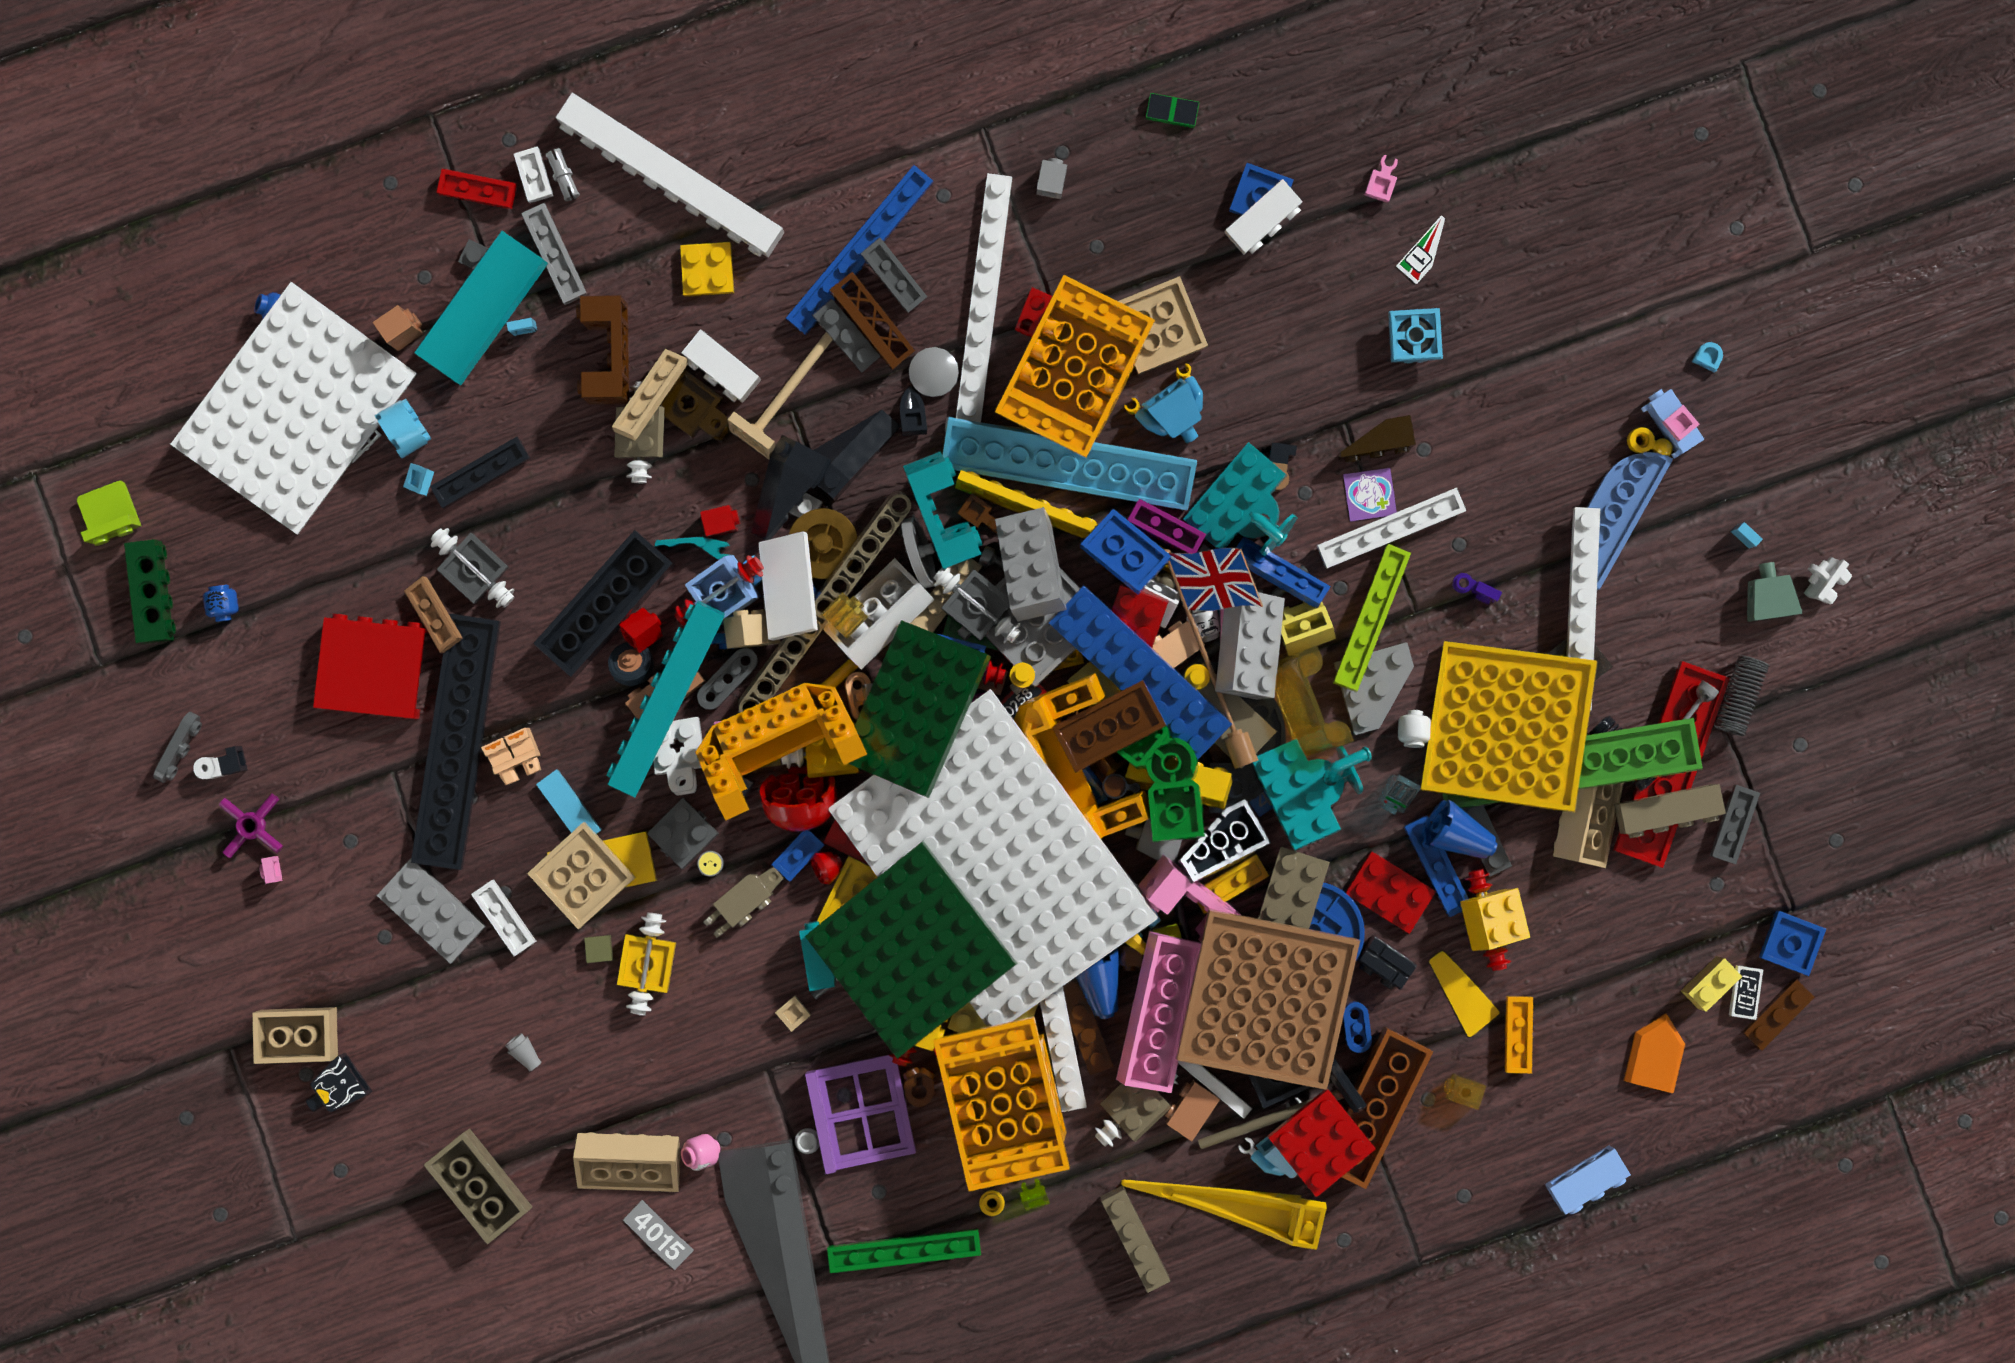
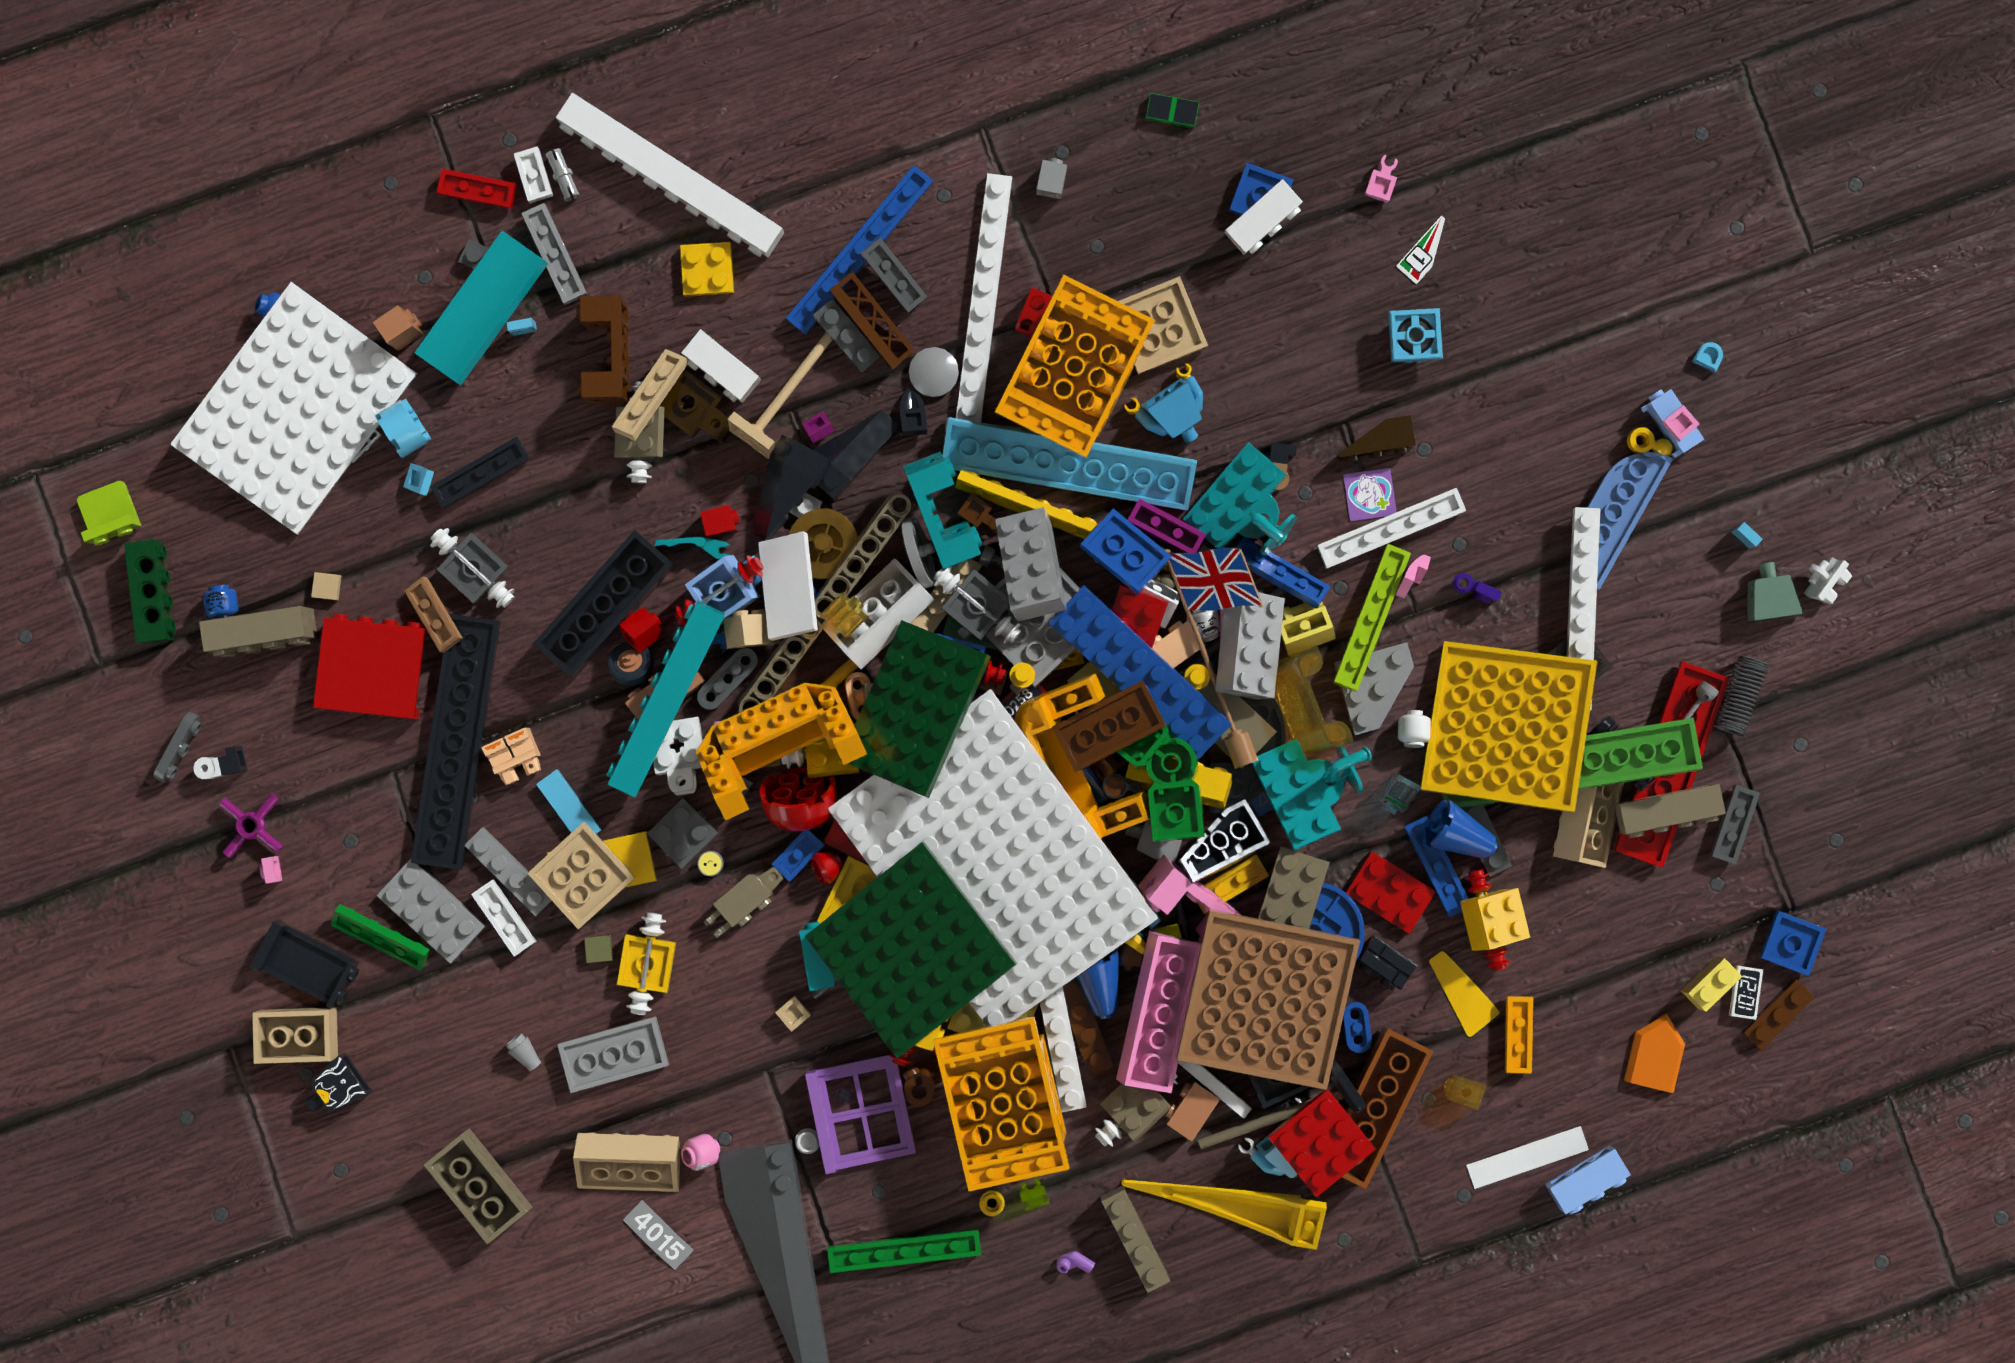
none -> dark tan brick [199,606,318,658]
none -> black panel [250,920,360,1008]
none -> tan tile [311,572,341,600]
none -> green plate [331,904,430,971]
none -> light grey plate [465,827,552,916]
none -> light grey plate [557,1016,669,1093]
none -> magenta plate [802,411,835,443]
none -> medium lavender arm [1056,1251,1095,1274]
none -> bright pink slope [1395,555,1431,599]
none -> white sticker [1466,1126,1589,1189]

